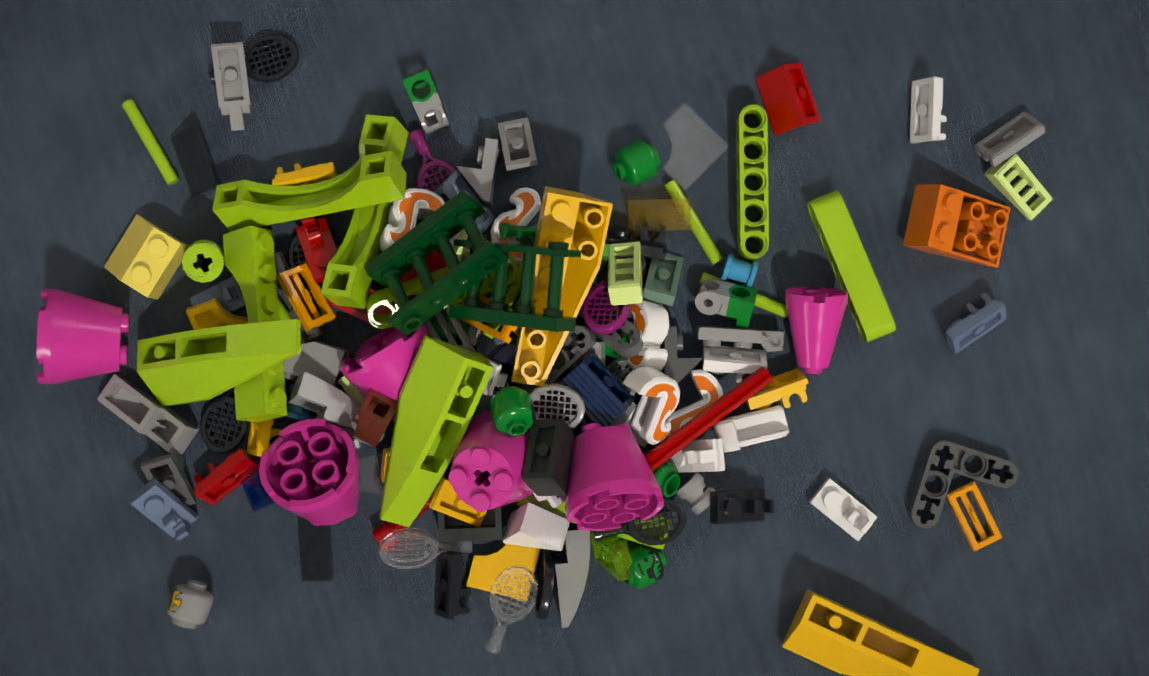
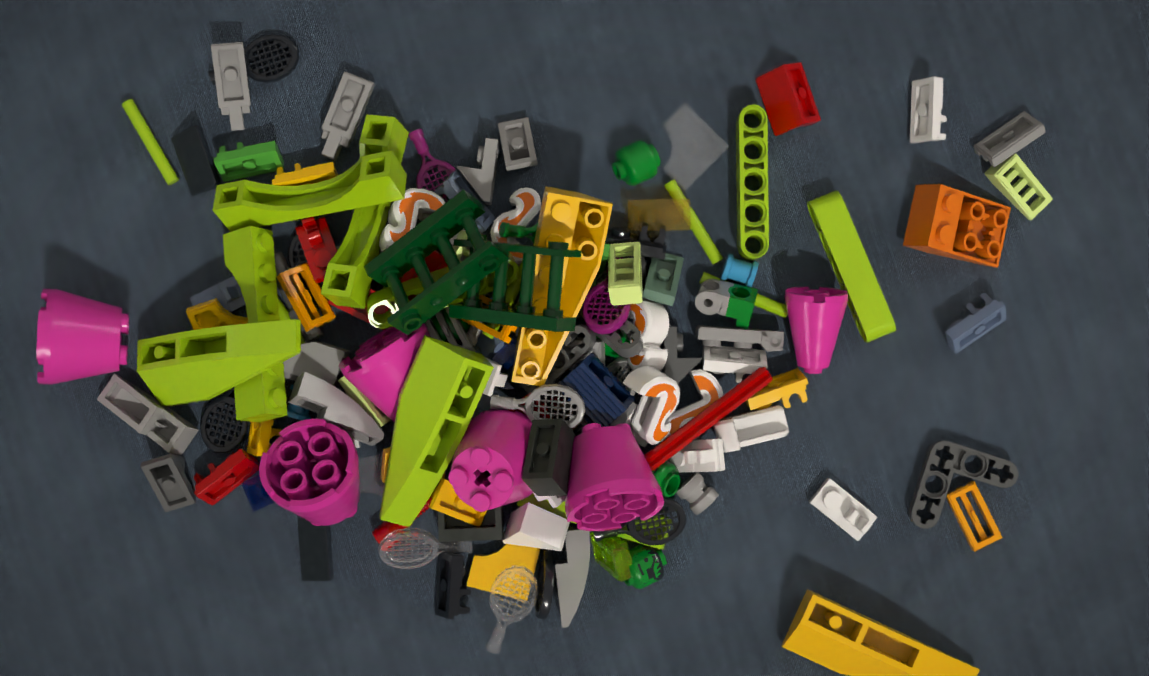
light yellow slope [104,214,189,300] -> none
sand blue plate [130,478,198,541] -> none
light grey head [167,579,214,629] -> none
lime piece [182,239,225,283] -> none
copper brick [353,389,398,448] -> none
leg [402,69,450,134] -> none
green head [490,386,536,436] -> none
black plate [710,489,774,524] -> none
none -> bright green plate [214,140,284,182]
none -> light grey hinge [321,72,375,161]

